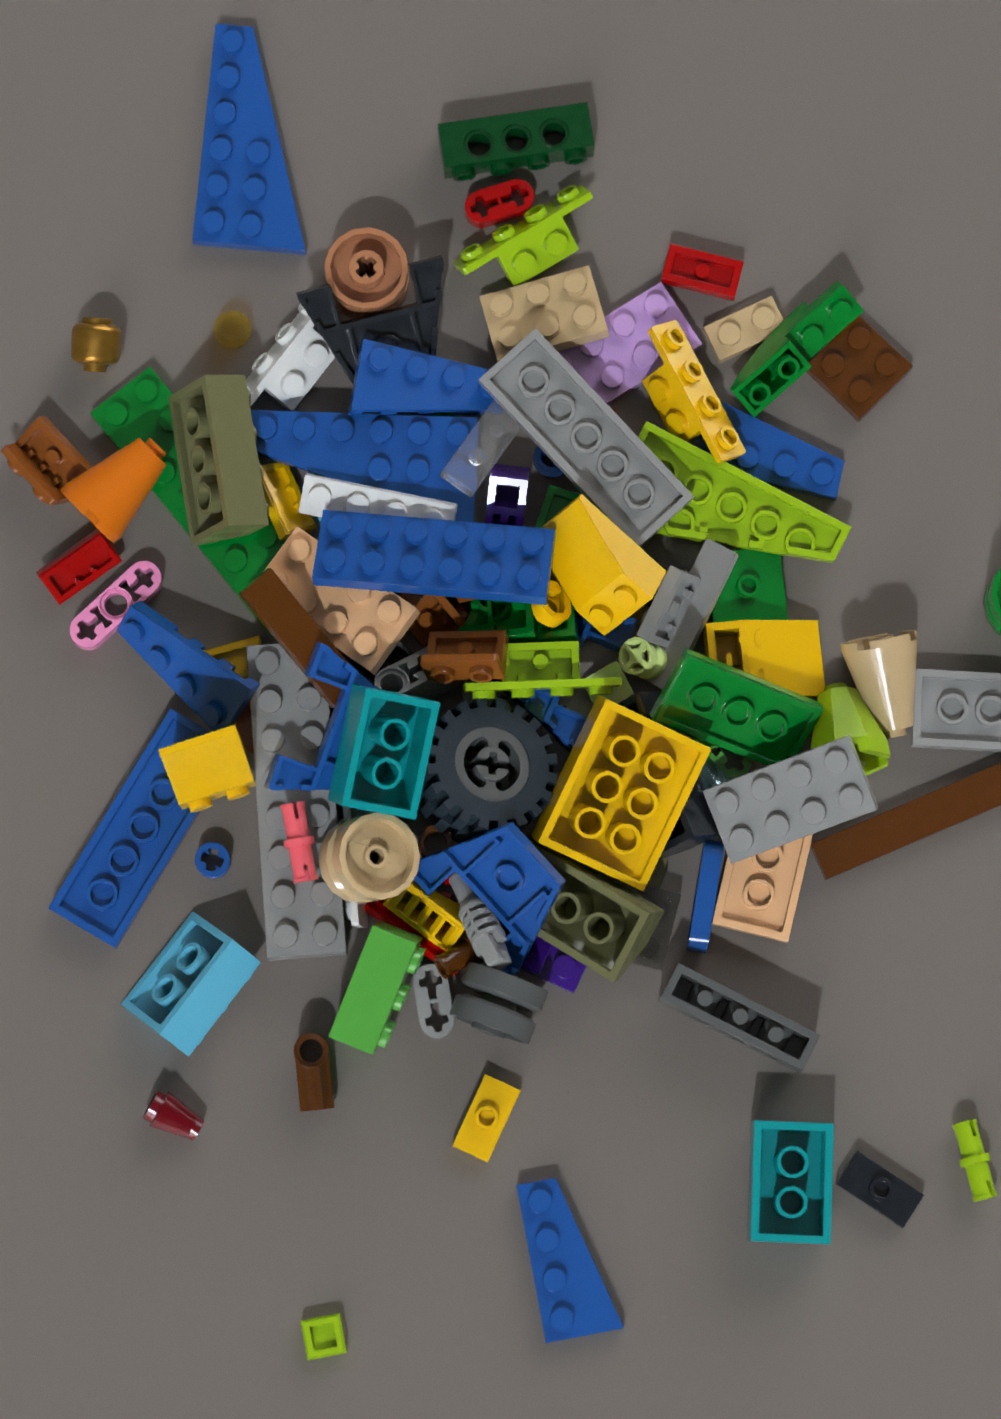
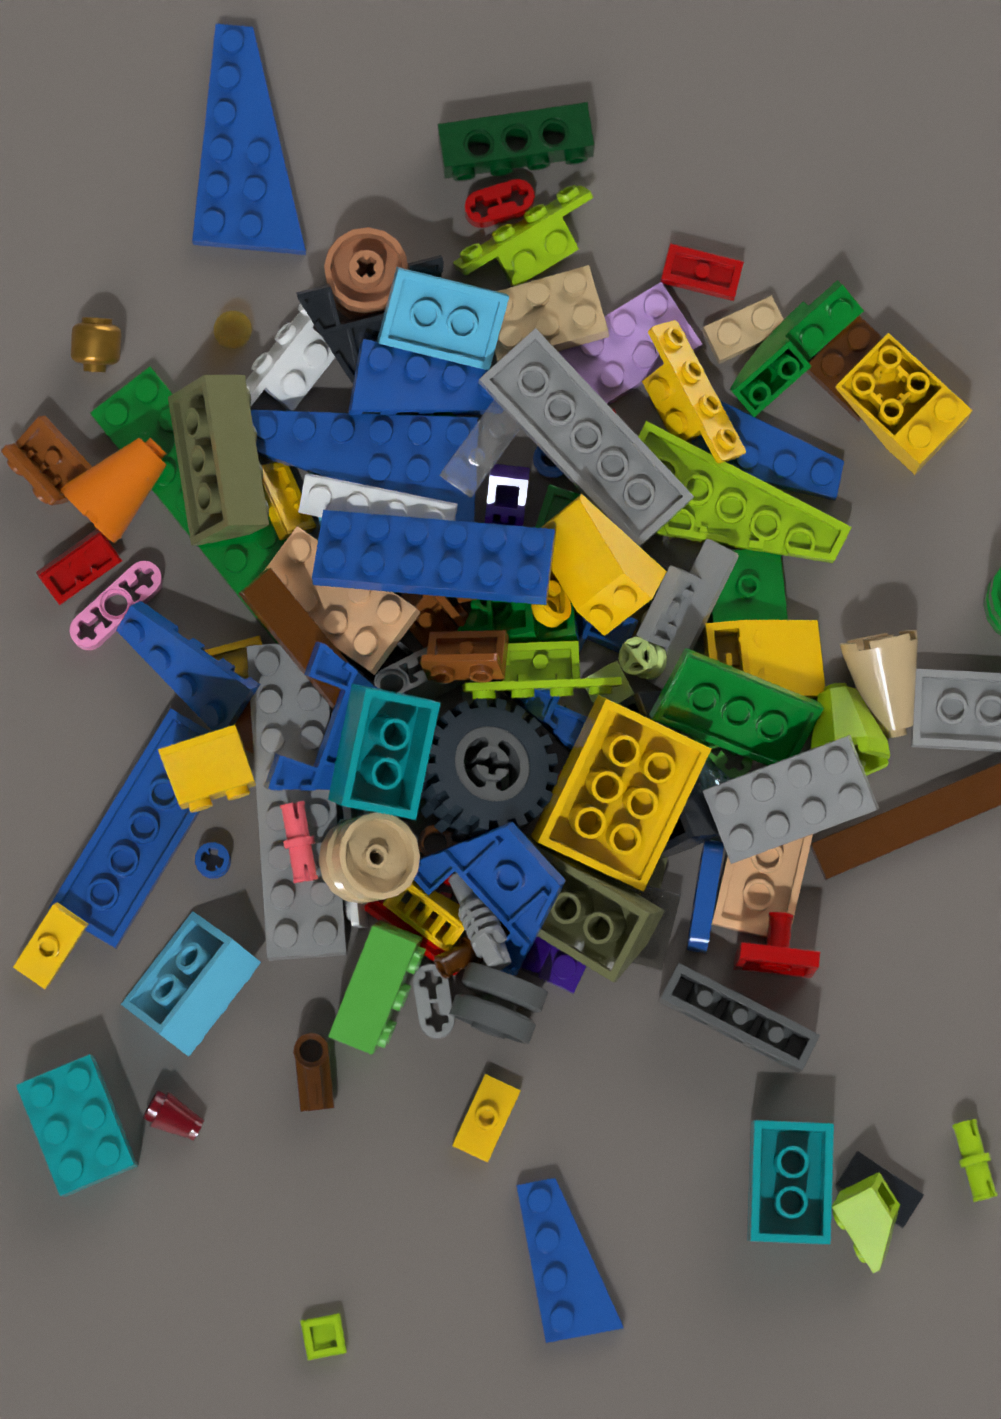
none -> yellow plate [13,902,89,989]
none -> teal brick [16,1054,138,1197]
none -> medium azure plate [377,267,509,370]
none -> red tile [733,912,821,978]
none -> lime slope [832,1172,900,1273]
none -> yellow slope [835,333,973,475]

